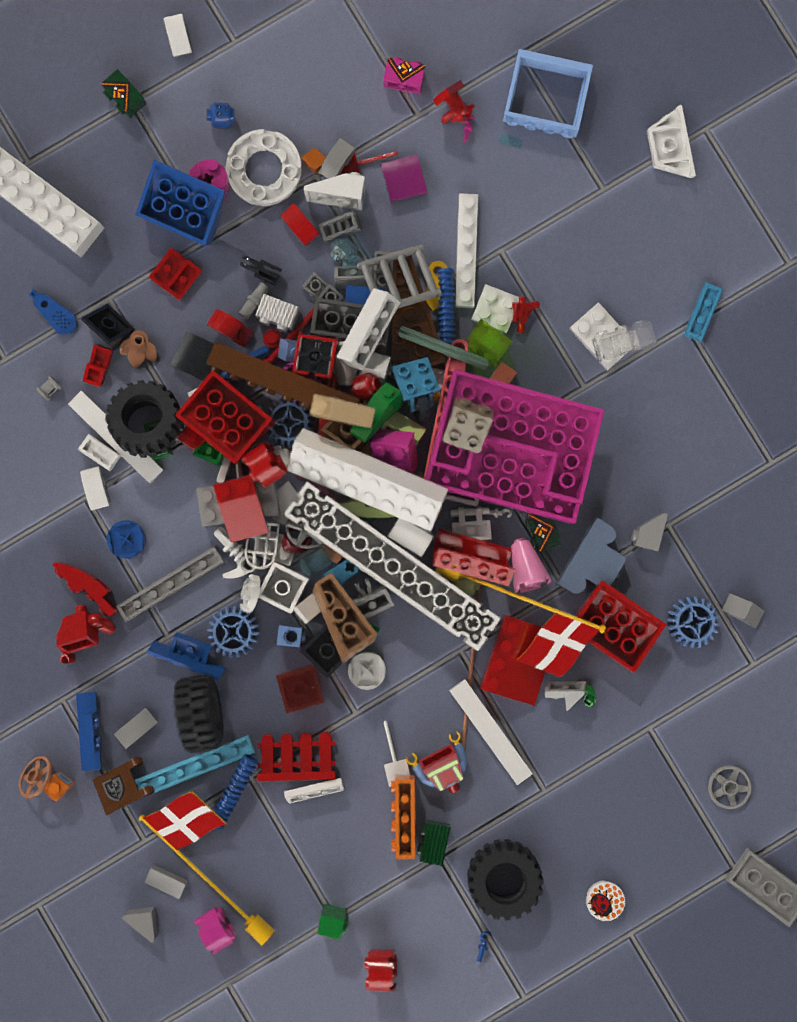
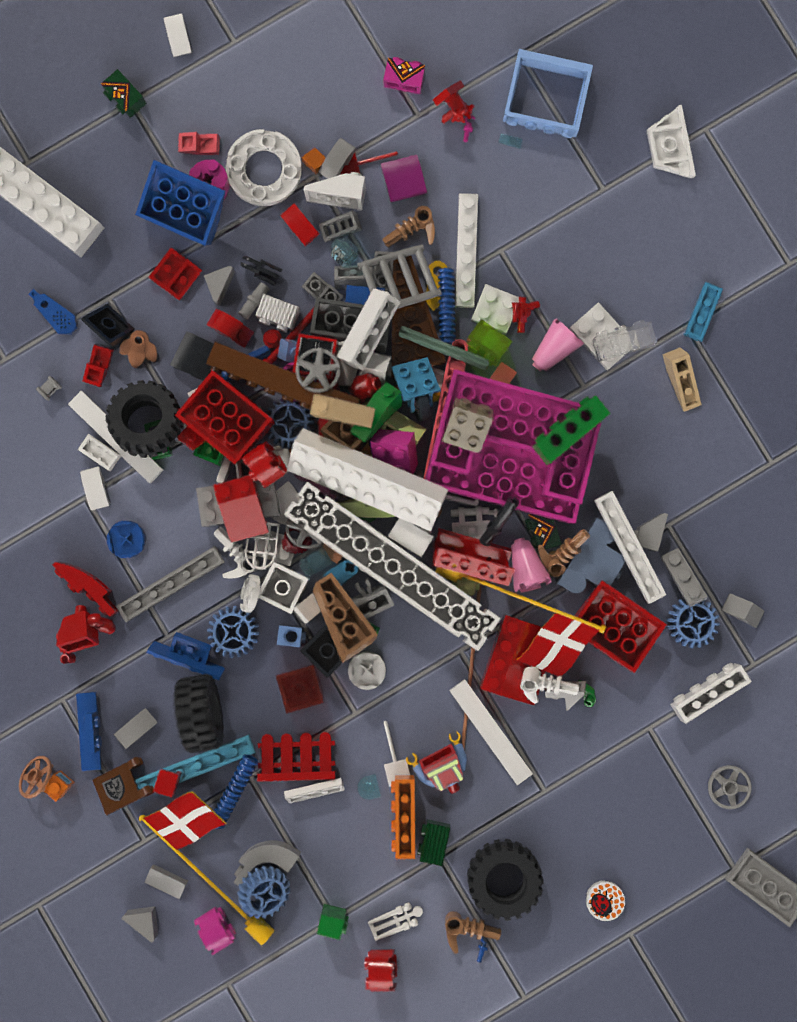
blue head [206,102,234,128] -> none
none -> red panel [153,769,182,798]
none -> coral slope [178,132,220,155]
none -> light grey slope [204,266,235,306]
none -> light grey arch [233,840,301,886]
none -> medium blue gear [237,865,291,919]
none -> light grey wheel [296,348,340,393]
none -> clear light blue piece [357,774,381,799]
none -> white piece [368,902,423,941]
none -> medium nougat piece [382,206,435,248]
none -> medium nougat piece [445,911,501,954]
none -> black pin [479,496,520,547]
none -> white piece [520,667,579,703]
none -> bright pink cone [532,318,584,372]
none -> green brick [532,395,611,465]
none -> medium nougat piece [538,529,590,577]
none -> white plate [594,491,666,604]
none -> light grey plate [661,548,707,607]
none -> tan slope [662,348,702,412]
none -> white brick [670,663,752,723]

